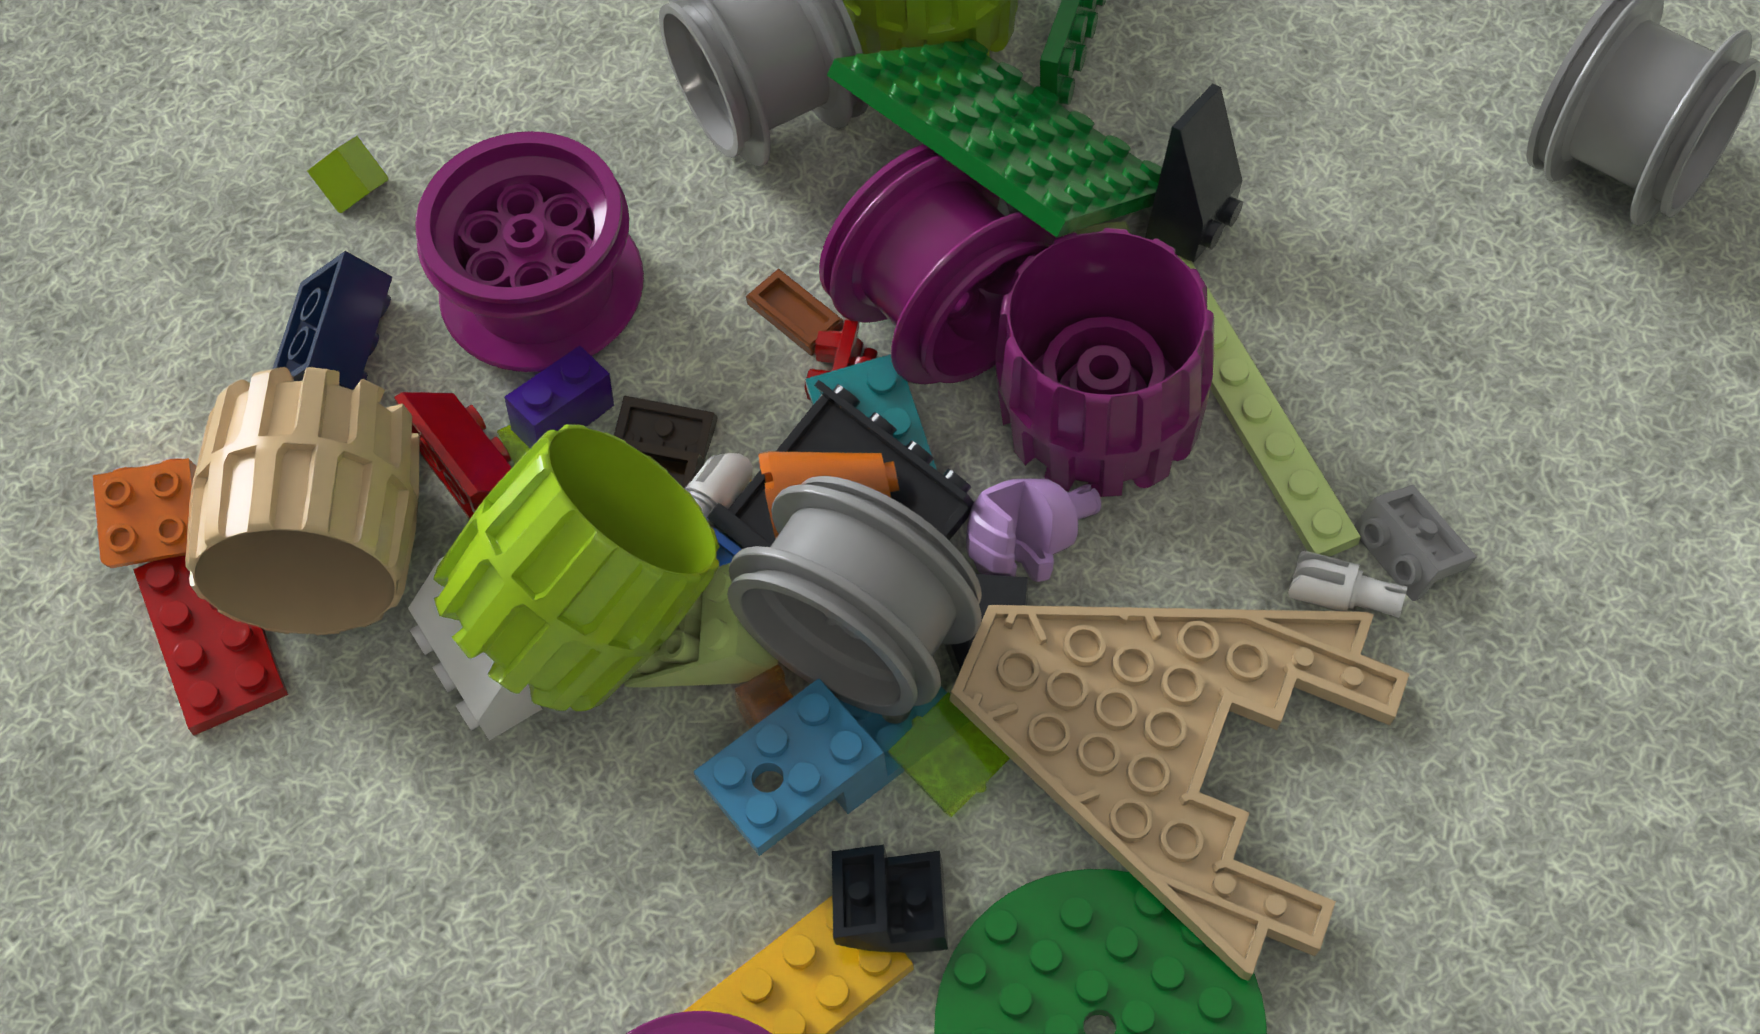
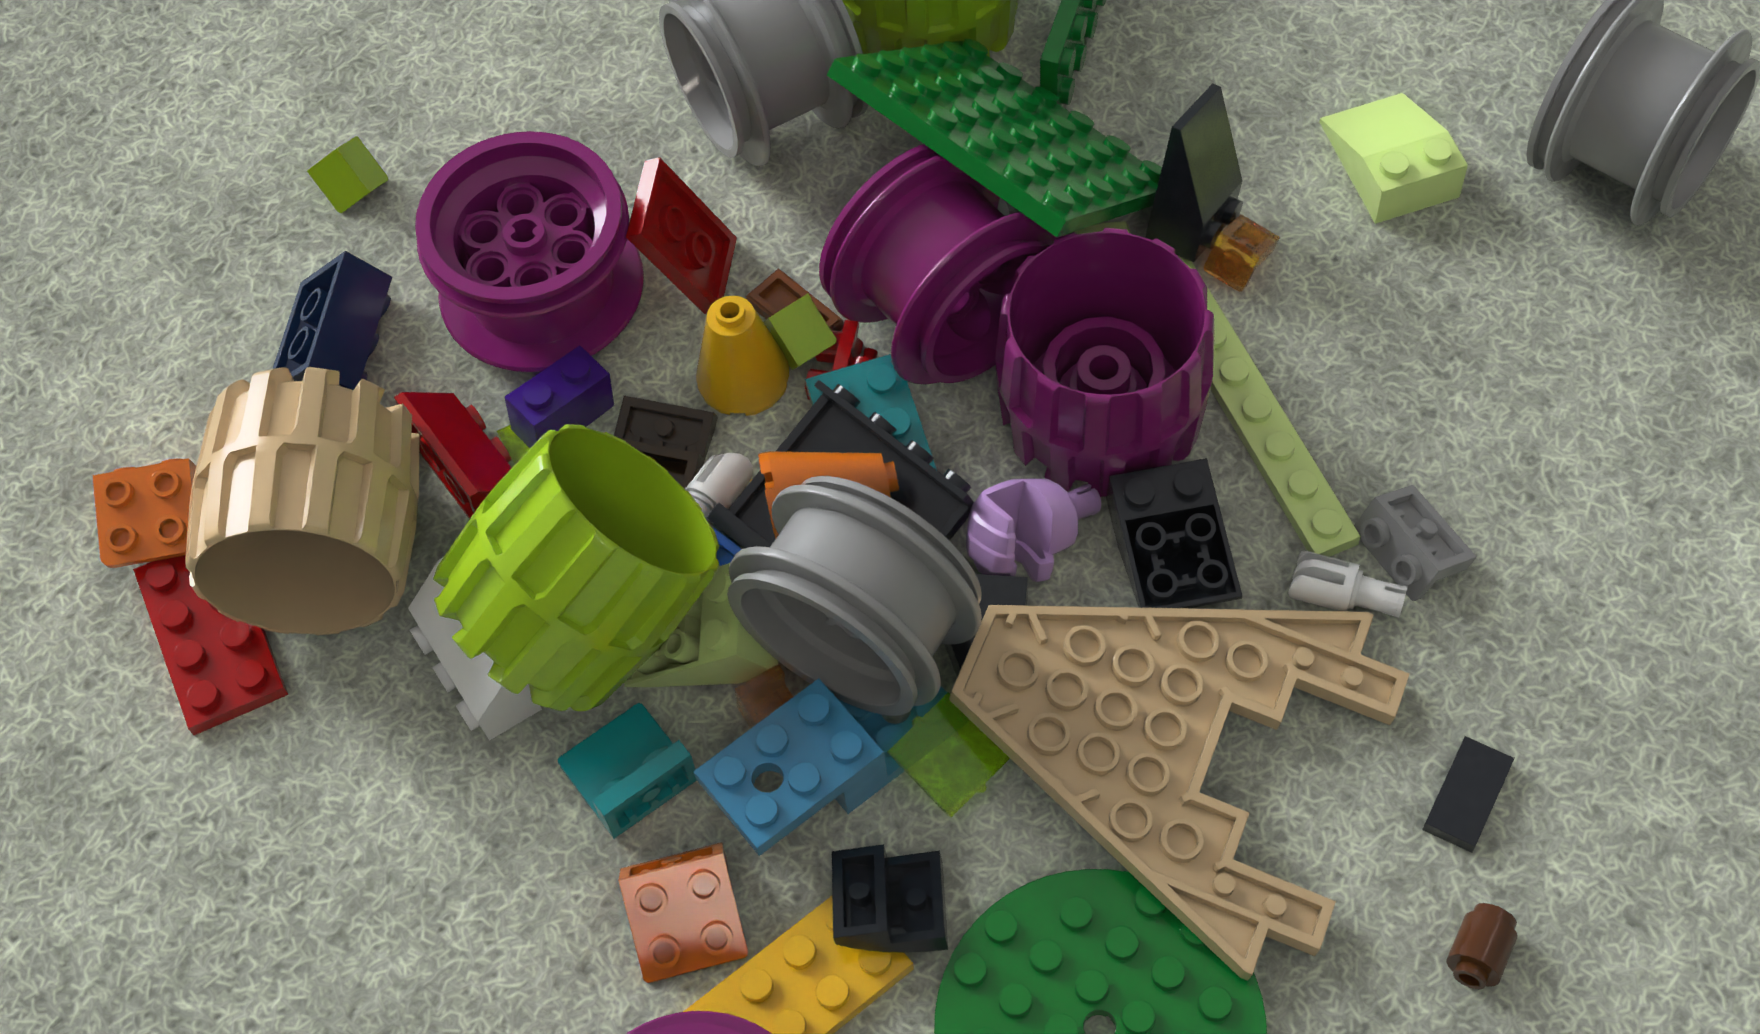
none -> teal bracket [558,703,697,839]
none -> orange bracket [618,842,748,983]
none -> red plate [626,157,737,314]
none -> yellow cone [696,296,789,416]
none -> lime panel [764,293,836,370]
none -> black slope [1106,458,1242,608]
none -> clear orange bracket [1203,214,1280,292]
none -> yellowish green slope [1319,93,1468,224]
none -> black tile [1422,736,1515,853]
none -> reddish brown brick [1446,903,1518,990]

